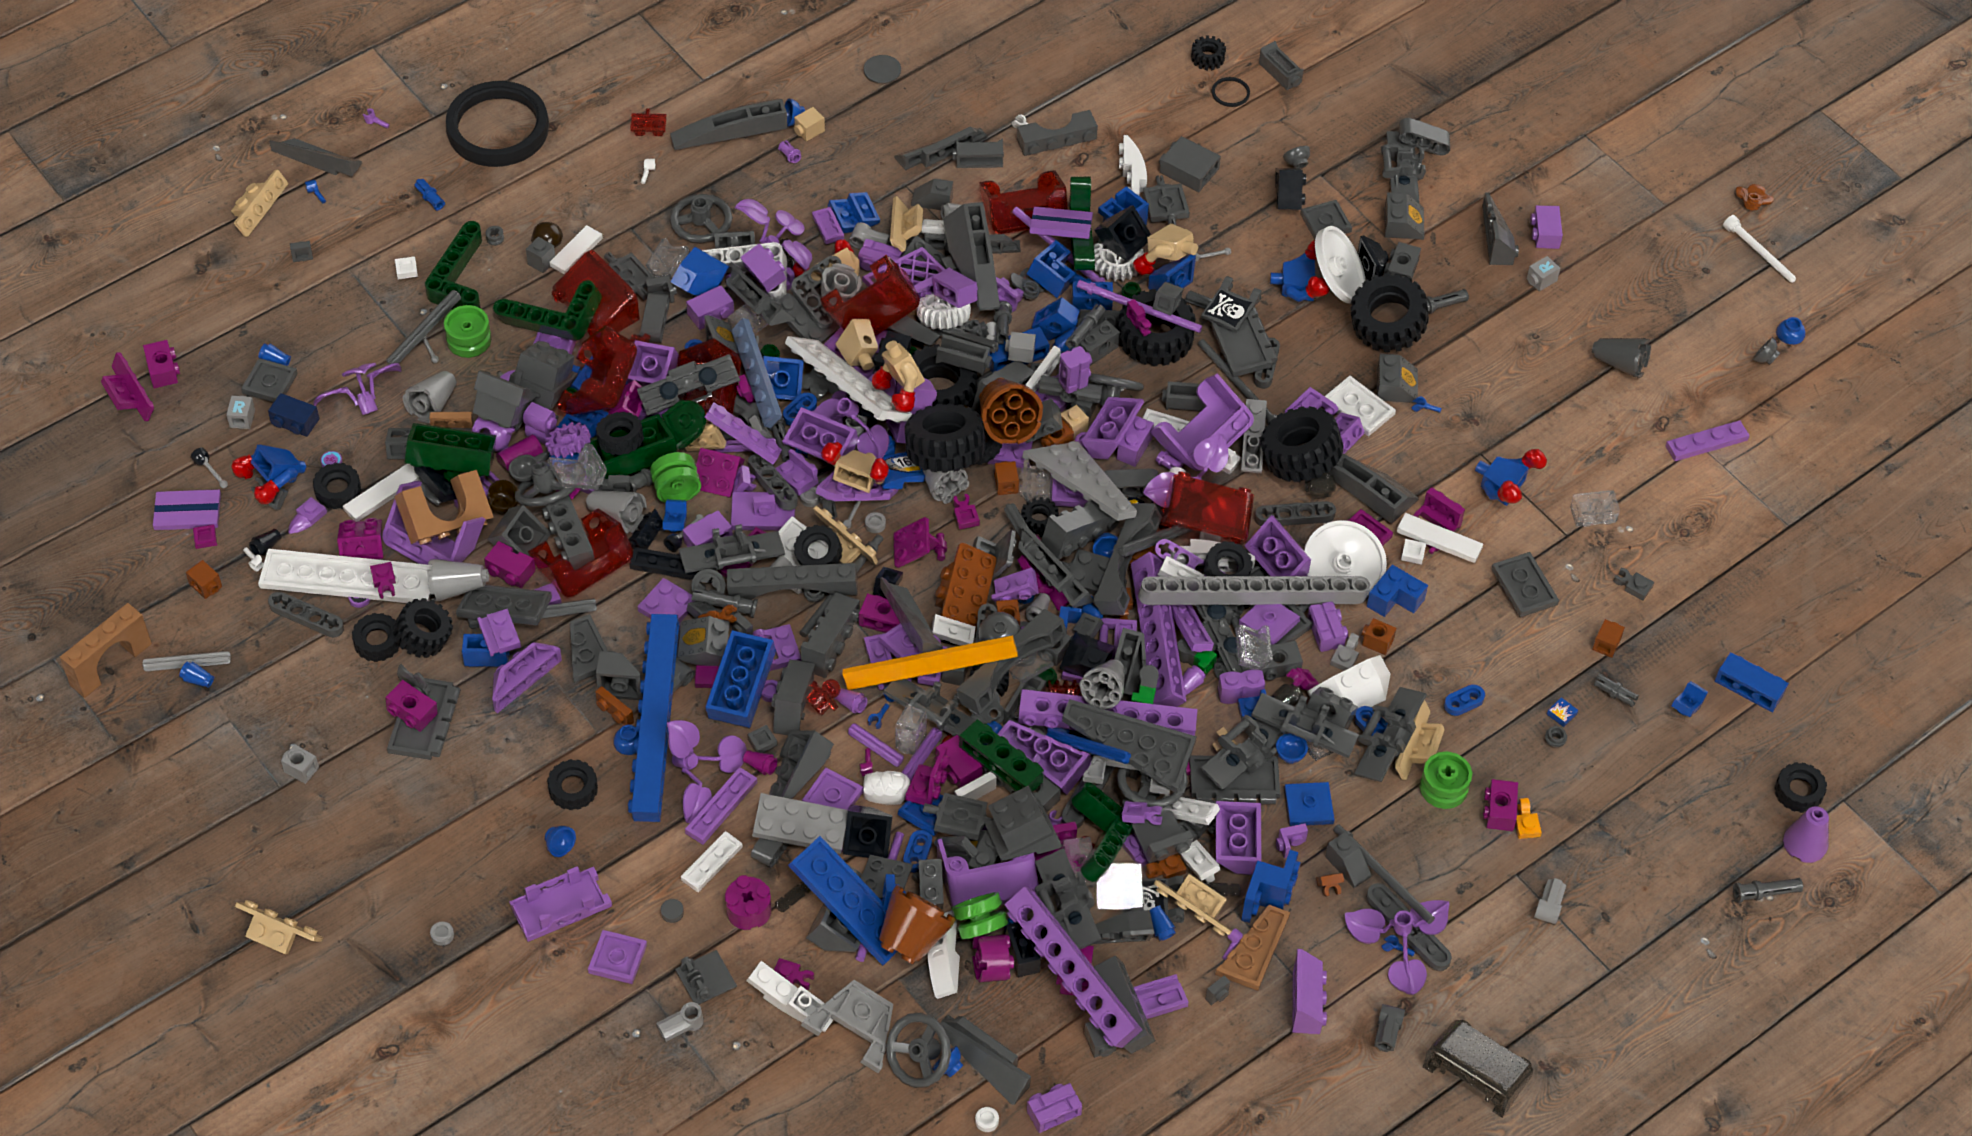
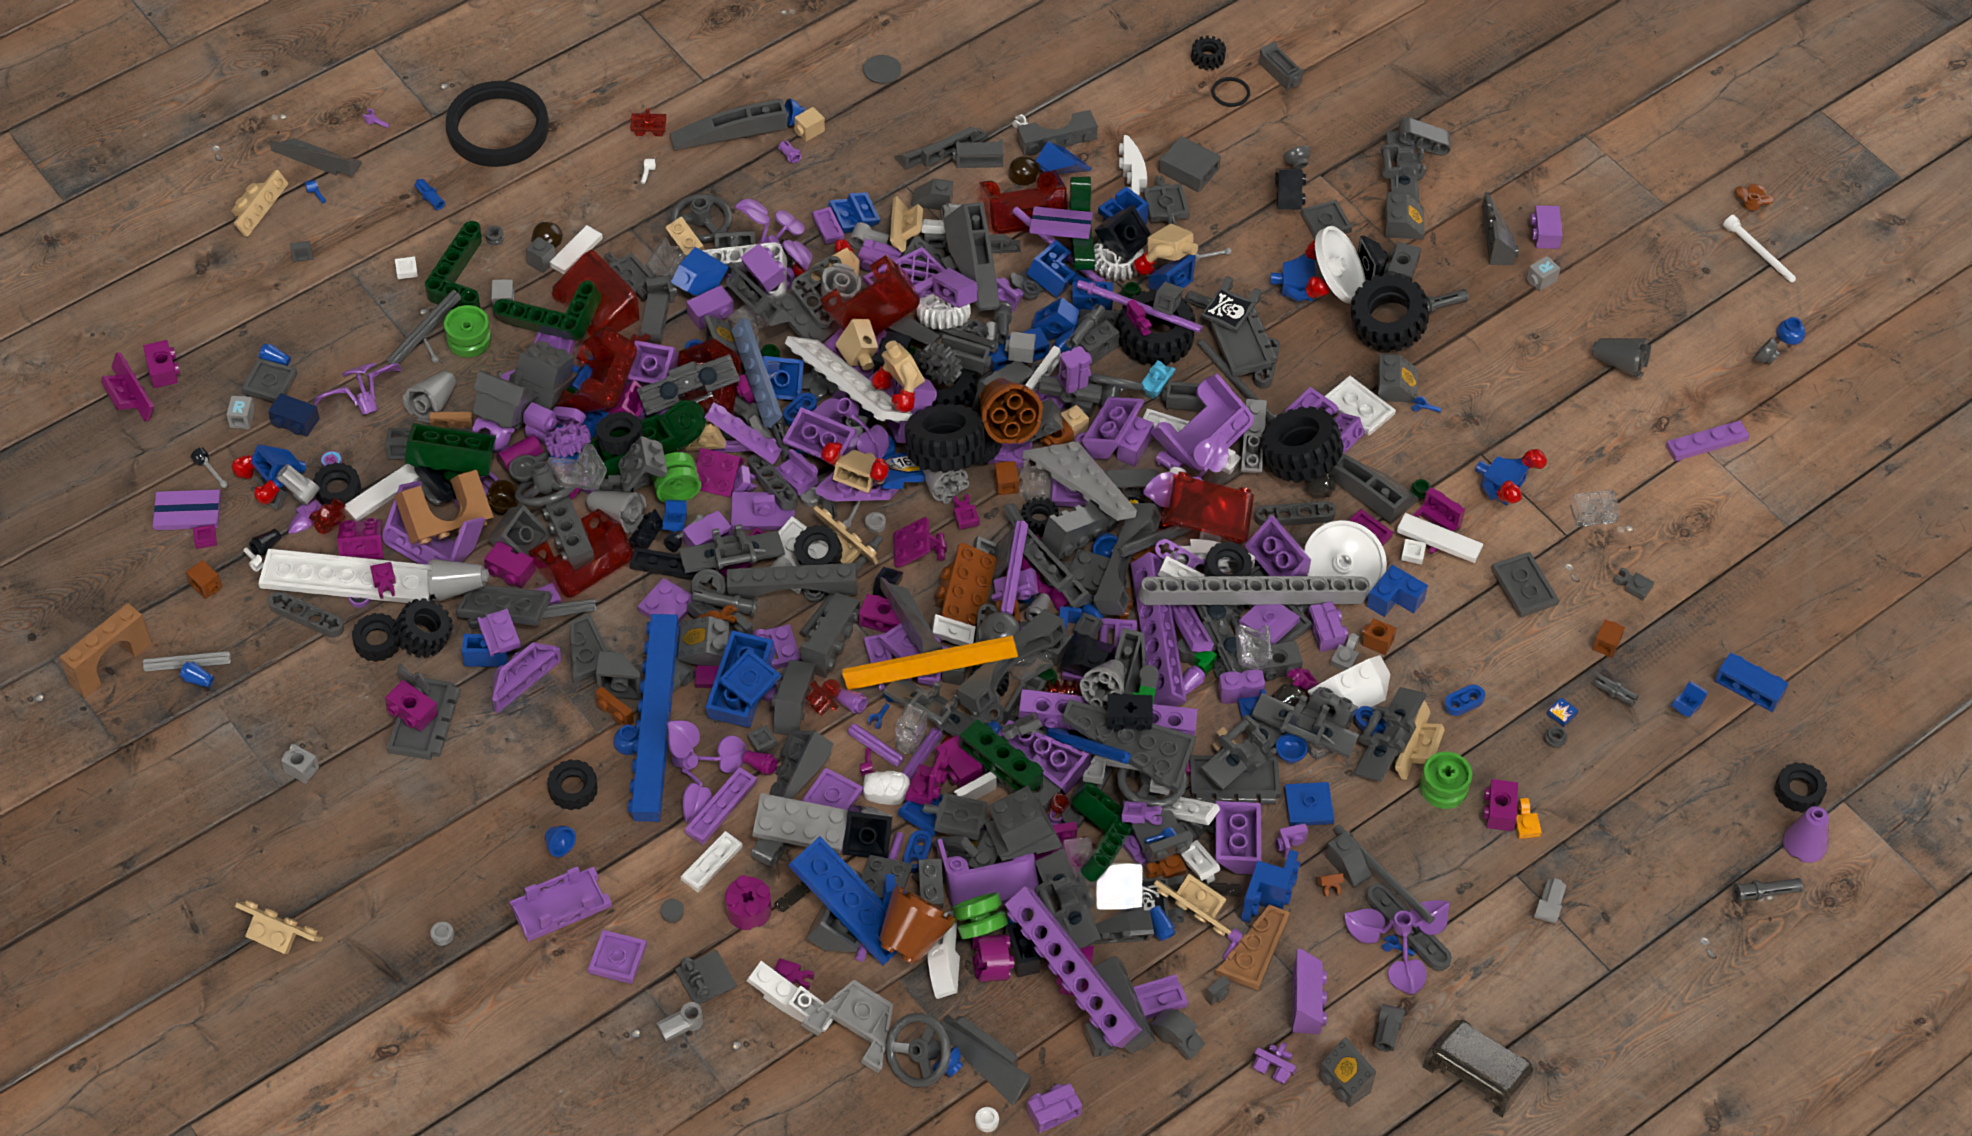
none -> light grey piece [276,464,320,505]
none -> clear red hips [309,499,346,534]
none -> light grey brick [491,279,515,306]
none -> medium lavender beam [553,407,586,426]
none -> dark grey bracket [618,436,668,492]
none -> tan bracket [666,216,705,256]
none -> blue plate [719,649,781,708]
none -> dark grey gear [919,342,963,385]
none -> medium lavender axle [1000,520,1028,615]
none -> dark grey plate [1002,712,1042,740]
none -> dark brown hair [1009,156,1038,185]
none -> blue slope [1035,141,1092,174]
none -> clear red hinge [1050,793,1069,814]
none -> black brick [1106,694,1153,731]
none -> medium azure hips [1142,360,1175,399]
none -> blue hand [1145,827,1177,844]
none -> dark grey brick [1150,1009,1205,1060]
none -> medium lavender hips [1253,1042,1297,1084]
none -> dark grey slope [1319,1037,1376,1108]
none -> dark green plate [1410,479,1431,499]

